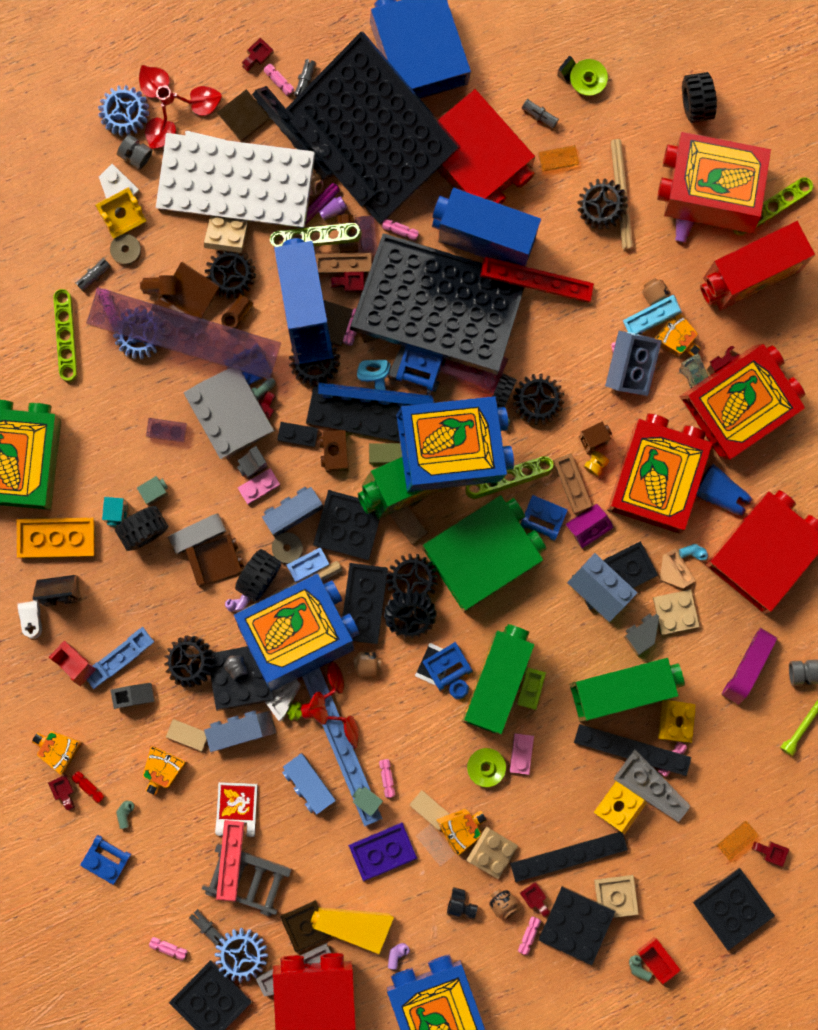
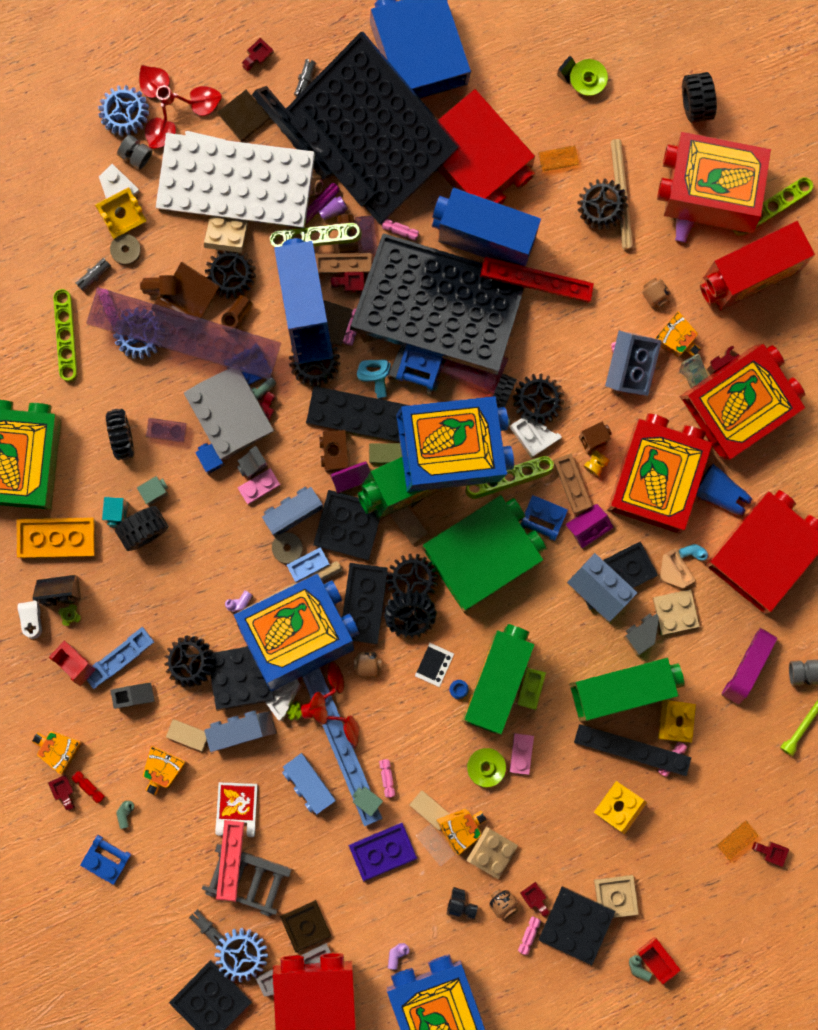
bright pink axle [149,937,187,960] -> none
light grey beam [168,513,226,555] -> none
reddish brown panel [186,534,245,587] -> none
flat silver arm [224,656,248,681] -> none
black tyre [235,549,281,602] -> none
bright pink axle [264,64,294,96] -> none
black plate [277,422,318,448] -> none
yellow slope [311,907,394,954] -> none
blue plate [318,383,434,406] -> none
blue plate [422,642,473,691] -> none
black plate [510,831,628,882] -> none
dark grey pin [521,99,559,129] -> none
light grey wing [614,750,690,822] -> none
medium azure tile [623,295,682,334] -> none
black plate [692,868,775,951] -> none
none -> lime plate [58,604,81,626]
none -> black gear [106,409,134,460]
none -> blue brick [195,443,225,474]
none -> magenta panel [331,461,370,493]
none -> white wing [510,415,562,458]

